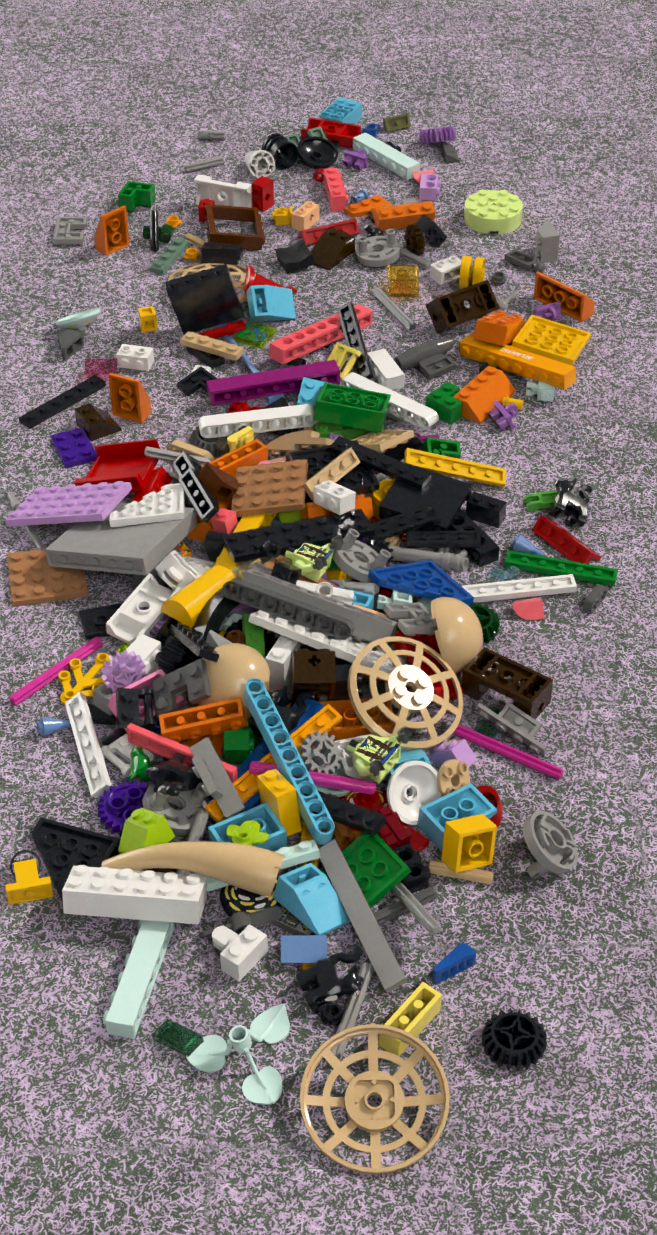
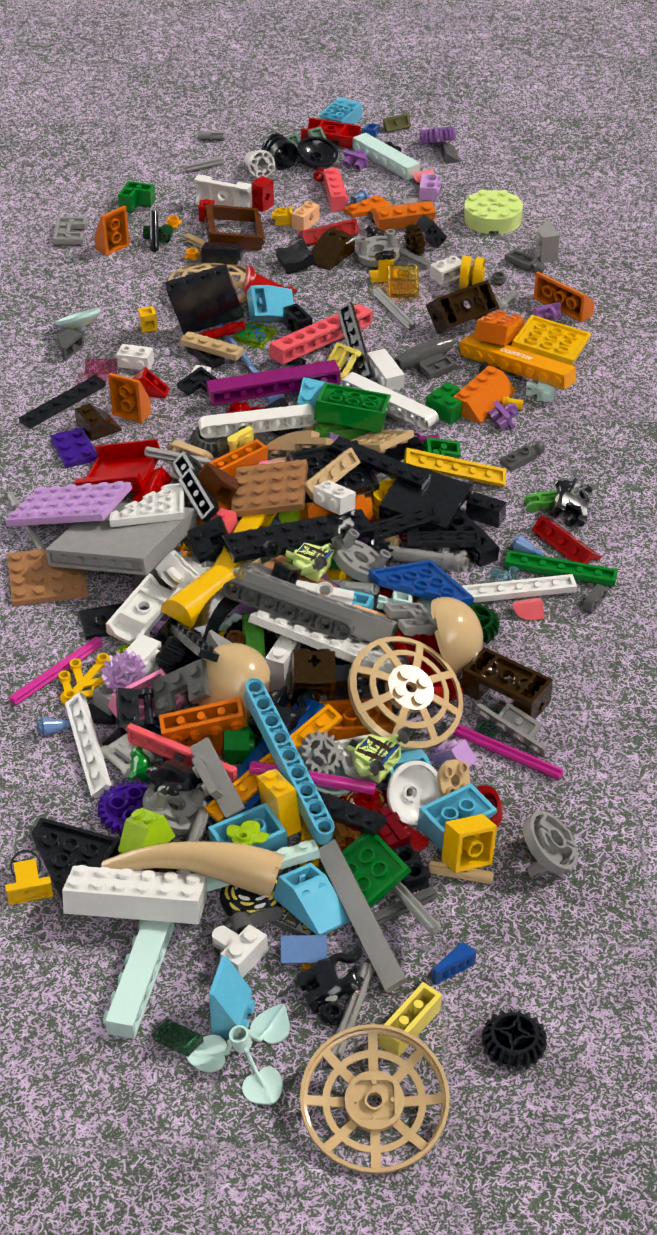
sand green plate [150,238,189,275] -> none
none -> red slope [132,367,170,398]
none -> black plate [187,515,228,564]
none -> medium azure slope [209,956,255,1040]
none -> black brick [283,303,312,332]
none -> yellow piece [369,250,401,283]
none -> dark grey plate [500,441,545,472]

